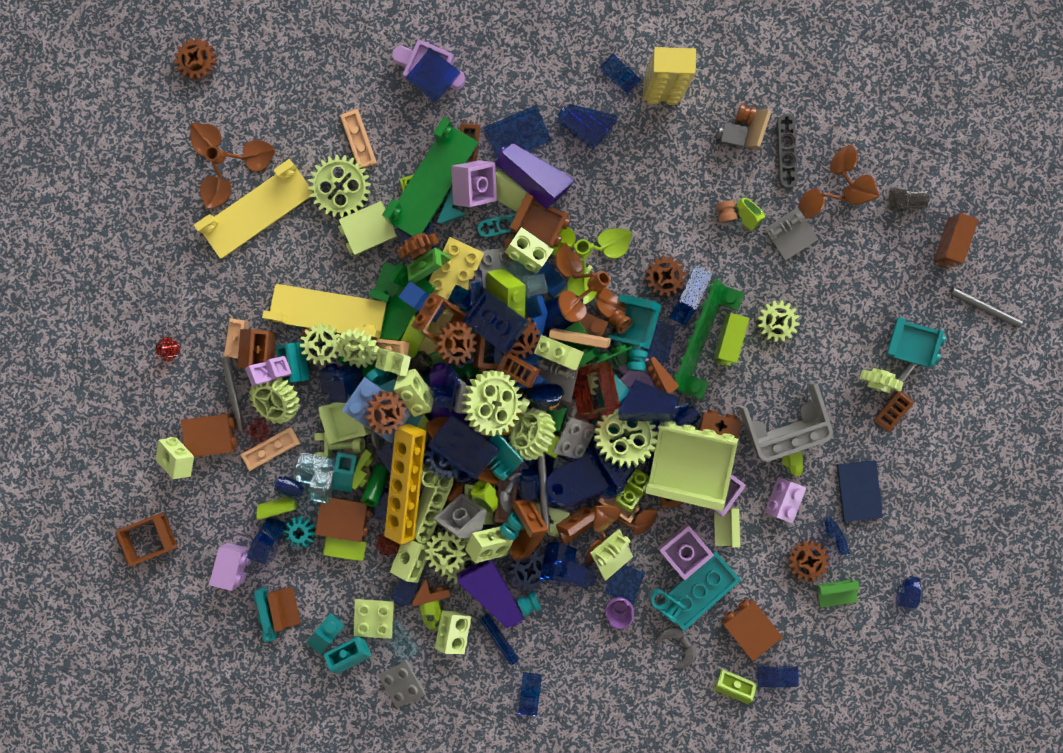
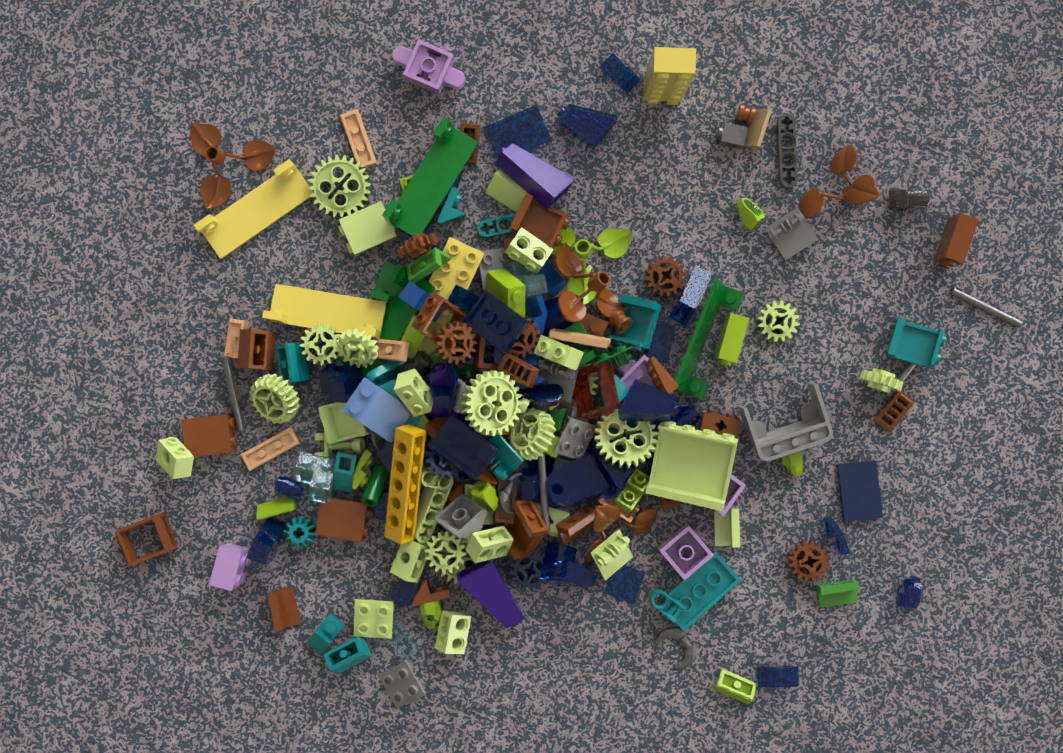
clear red gear [156,337,180,361] -> none
dark orange gear [174,37,217,81] -> none
lavender slope [245,356,292,386] -> none
clear red gear [246,418,271,442] -> none
teal hinge [253,586,277,642] -> none
lime slope [323,537,366,561] -> none
dark orange gear [363,391,407,435] -> none
yellowish green slope [375,348,411,376] -> none
clear red gear [375,534,400,557] -> none
clear blue tile [406,48,461,103] -> none
lavender brick [451,160,497,207] -> none
clear blue slope [468,270,482,305] -> none
clear blue axle [480,614,519,665] -> none
teal wheel [500,513,524,540] -> none
teal wheel [517,591,542,617] -> none
clear blue slope [518,672,542,716] -> none
medium lavender hair [605,597,634,629] -> none
teal wheel [626,350,648,372] -> none
nougat wheel [715,200,738,223] -> none
dark orange panel [722,599,783,661] -> none
lavender bracket [765,477,806,523] -> none

